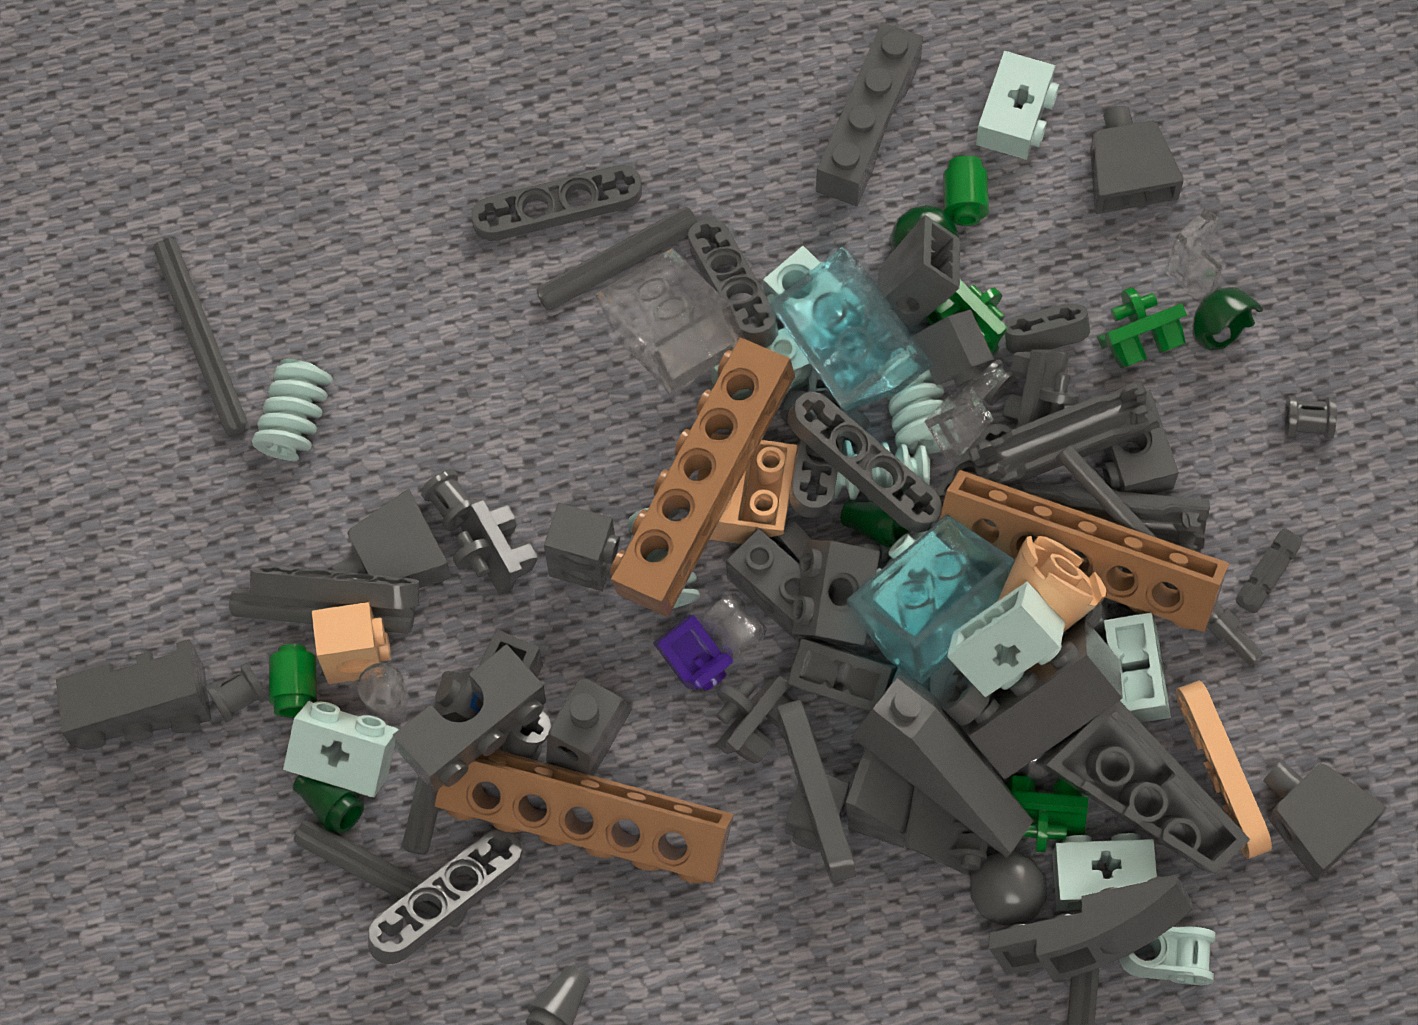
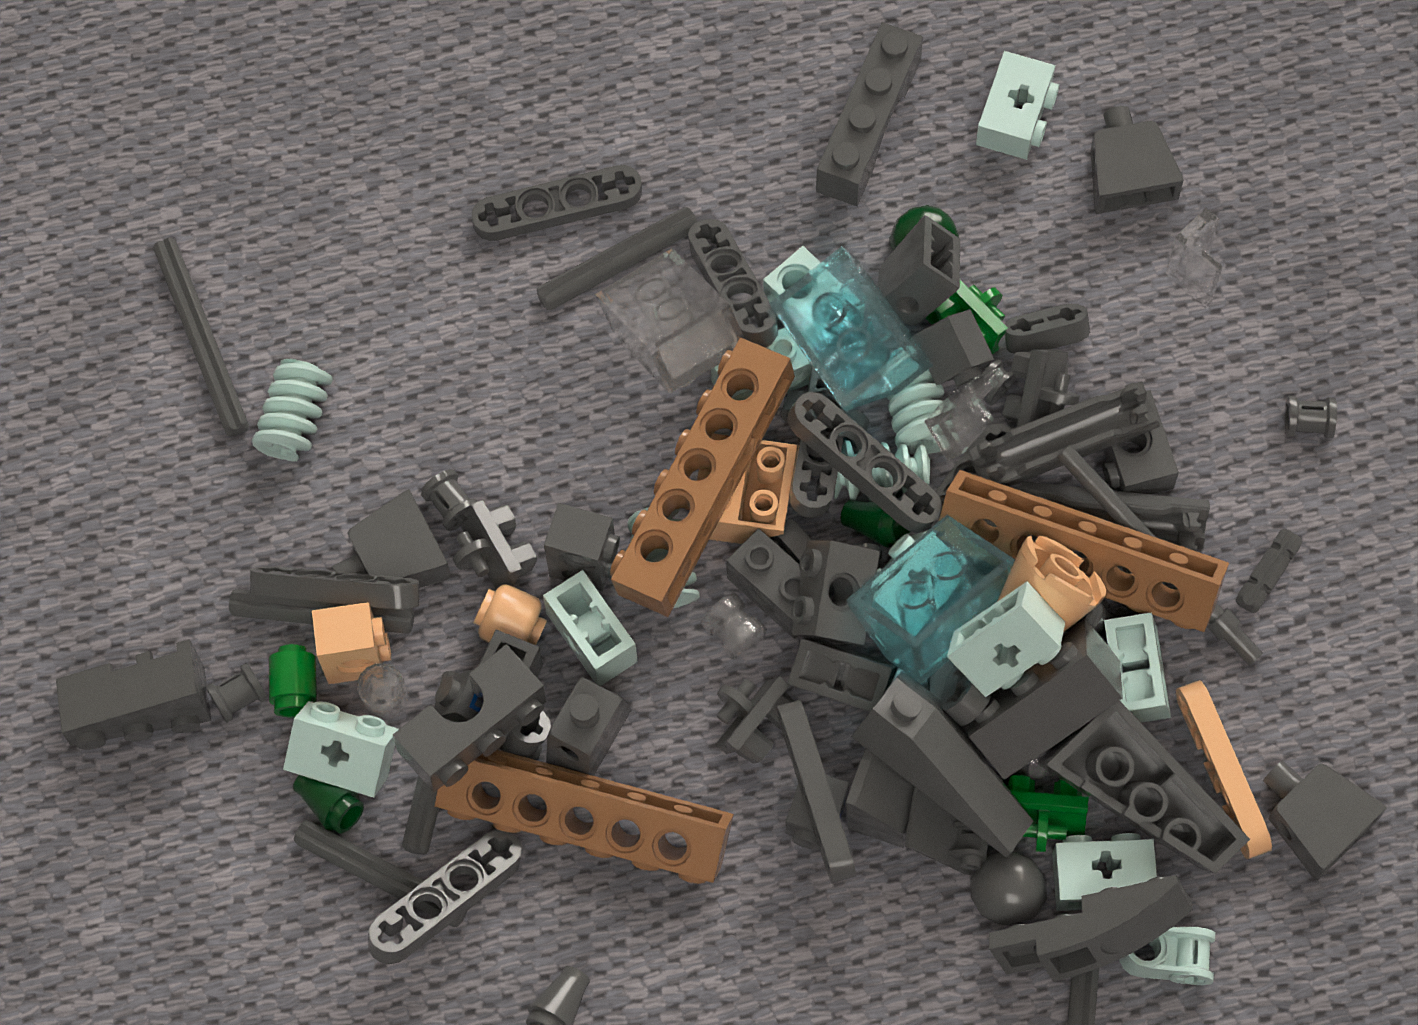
dark purple bracket [653,614,734,691] -> none
green brick [943,156,989,226] -> none
green hips [1097,287,1187,369] -> none
dark green hair [1192,287,1263,351] -> none
none -> light nougat head [473,584,547,645]
none -> light aqua brick [543,570,638,686]

